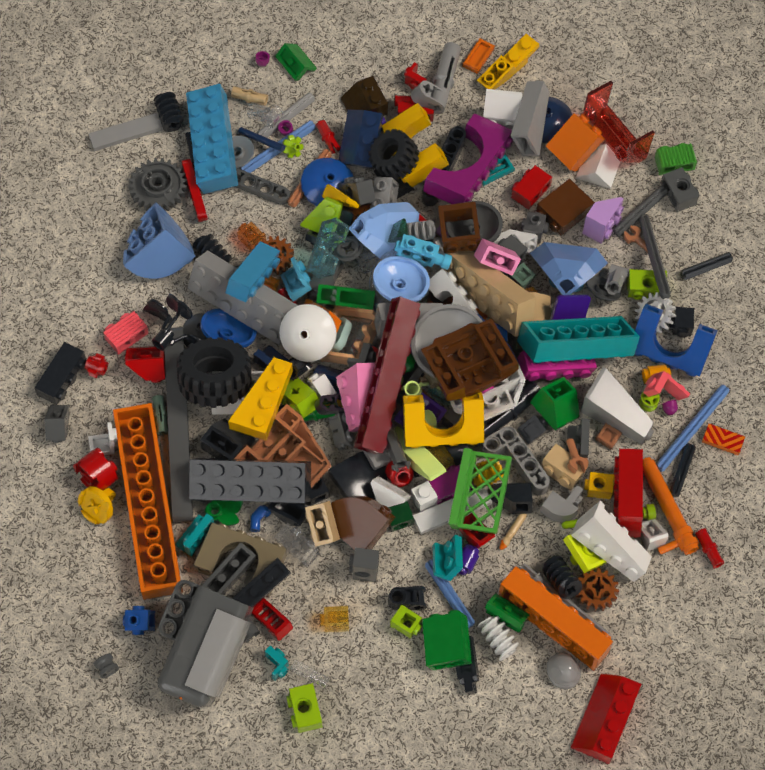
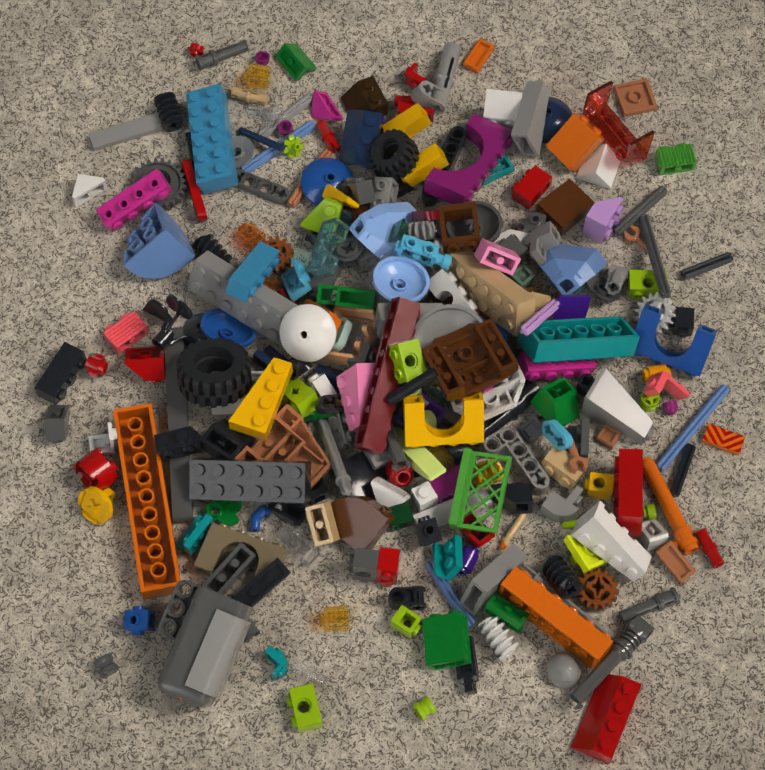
sand green pin [152,395,168,435] -> none
red slope [251,598,293,641] -> none
yellow slope [477,33,540,90] -> none
dark grey brick [661,167,699,212] -> none
none -> white slope [72,174,107,207]
none -> dark pink brick [96,168,173,231]
none -> black brick [154,426,201,461]
none -> red plate [187,42,204,57]
none -> dark grey pin [195,40,249,70]
none -> clear yellow brick [243,63,271,91]
none -> dark pink slope [311,90,343,121]
none -> light grey axle [317,419,353,496]
none -> red brick [377,547,400,587]
none -> black axle [387,368,438,405]
none -> lime brick [389,339,426,384]
none -> dark red beam [411,209,439,221]
none -> lime wheel [412,695,437,721]
none -> black brick [414,515,443,547]
none -> light grey slope [459,544,528,616]
none -> lavender axle [520,299,560,336]
none -> light grey brick [524,221,560,265]
none -> medium azure beam [541,419,573,451]
none -> dark grey piece [566,615,655,710]
none -> black bush [576,374,595,397]
none -> nougat tile [613,78,658,117]
none -> dark grey pin [619,587,680,624]
none -> nougat tile [655,540,696,584]

